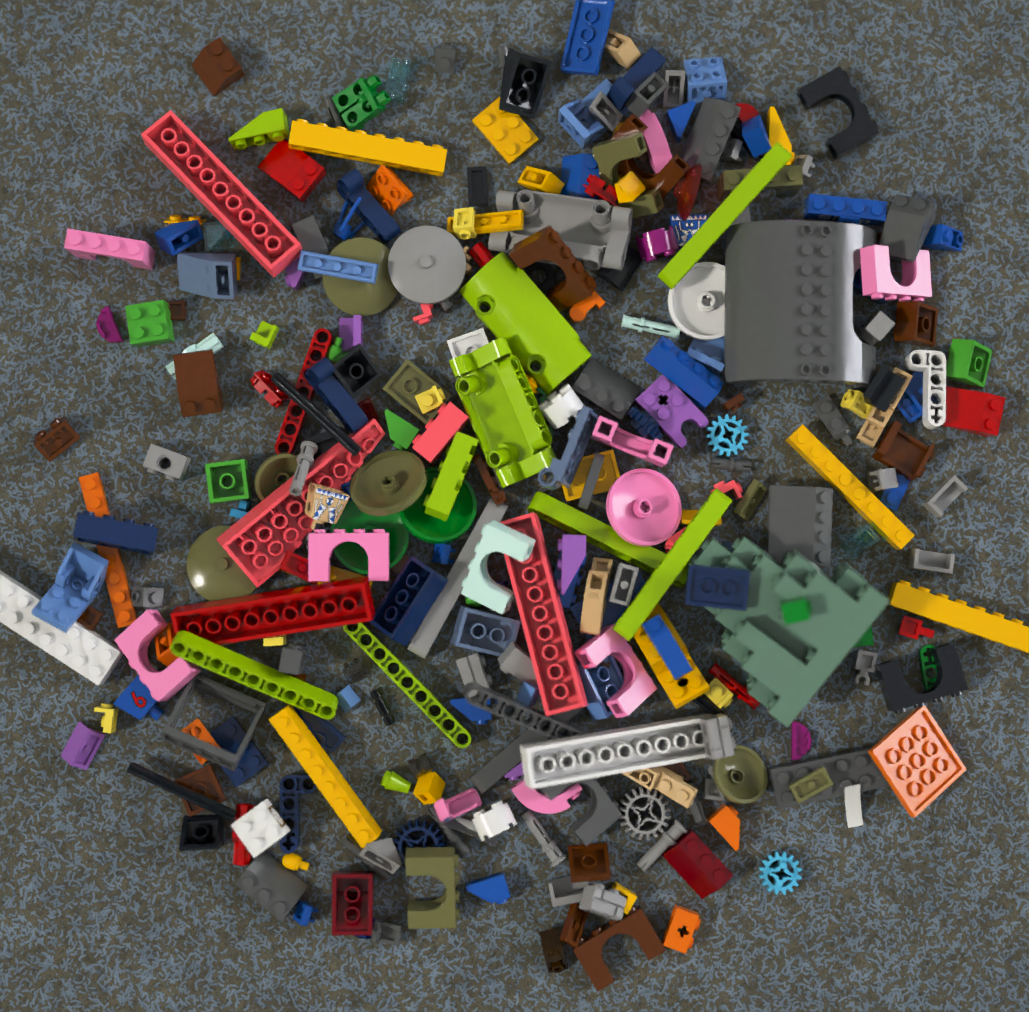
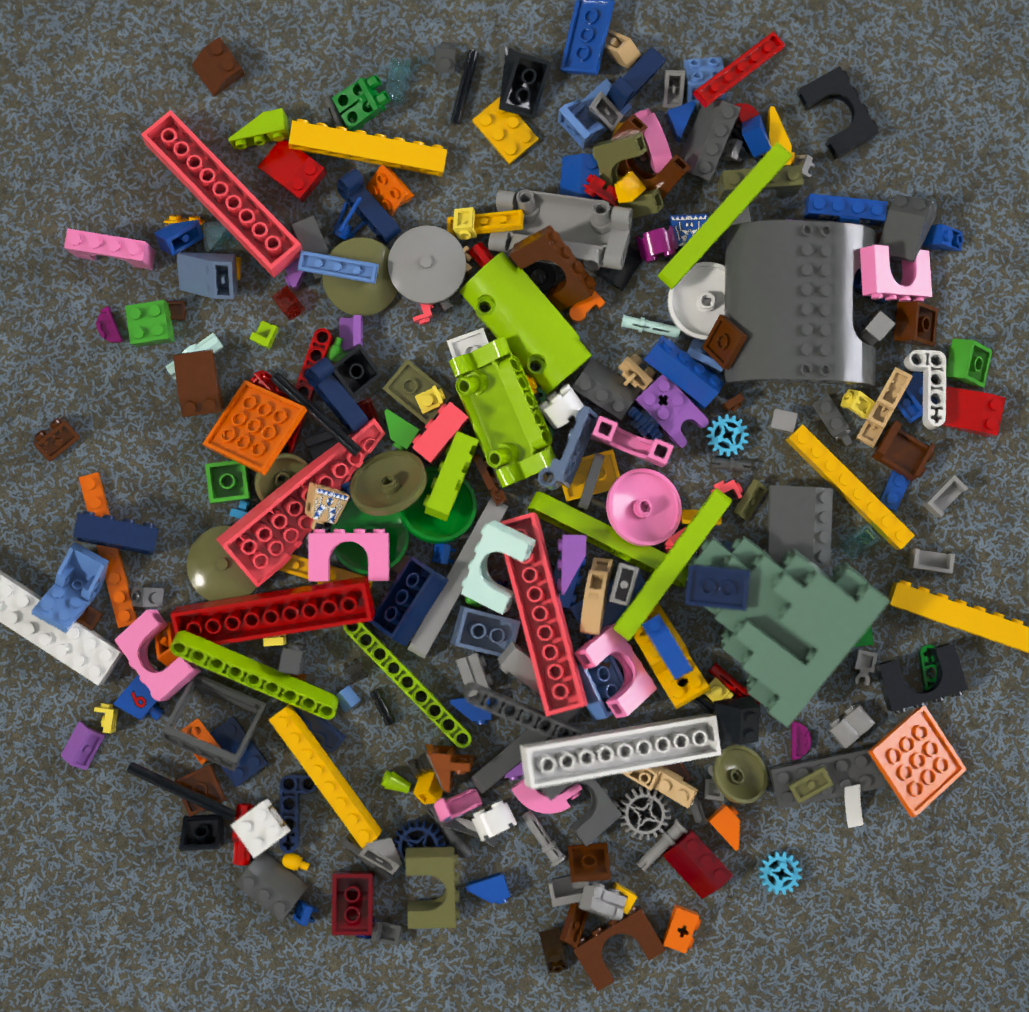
light grey brick [143,444,191,482] -> none
red plate [279,551,317,585] -> none
light grey pin [289,441,318,496] -> none
black tile [467,166,488,207] -> none
yellow slope [517,166,565,195] -> none
medium blue slope [517,681,540,707] -> none
dark grey slope [624,72,669,118] -> none
clear red hat [674,164,702,222] -> none
light grey brick [700,714,736,760] -> none
green brick [780,596,813,625] -> none
black panel [863,363,905,412] -> none
light grey slope [867,468,899,492] -> none
red plate [897,615,935,640] -> none
none -> orange plate [202,380,307,475]
none -> clear red bracket [272,285,305,320]
none -> dark orange piece [424,744,475,793]
none -> black axle [451,49,479,125]
none -> tan hips [618,354,655,391]
none -> red tile [693,31,786,108]
none -> reddish brown plate [702,314,748,370]
none -> black slope [713,696,760,745]
none -> light grey panel [768,409,798,434]
none -> light grey brick [827,704,875,749]

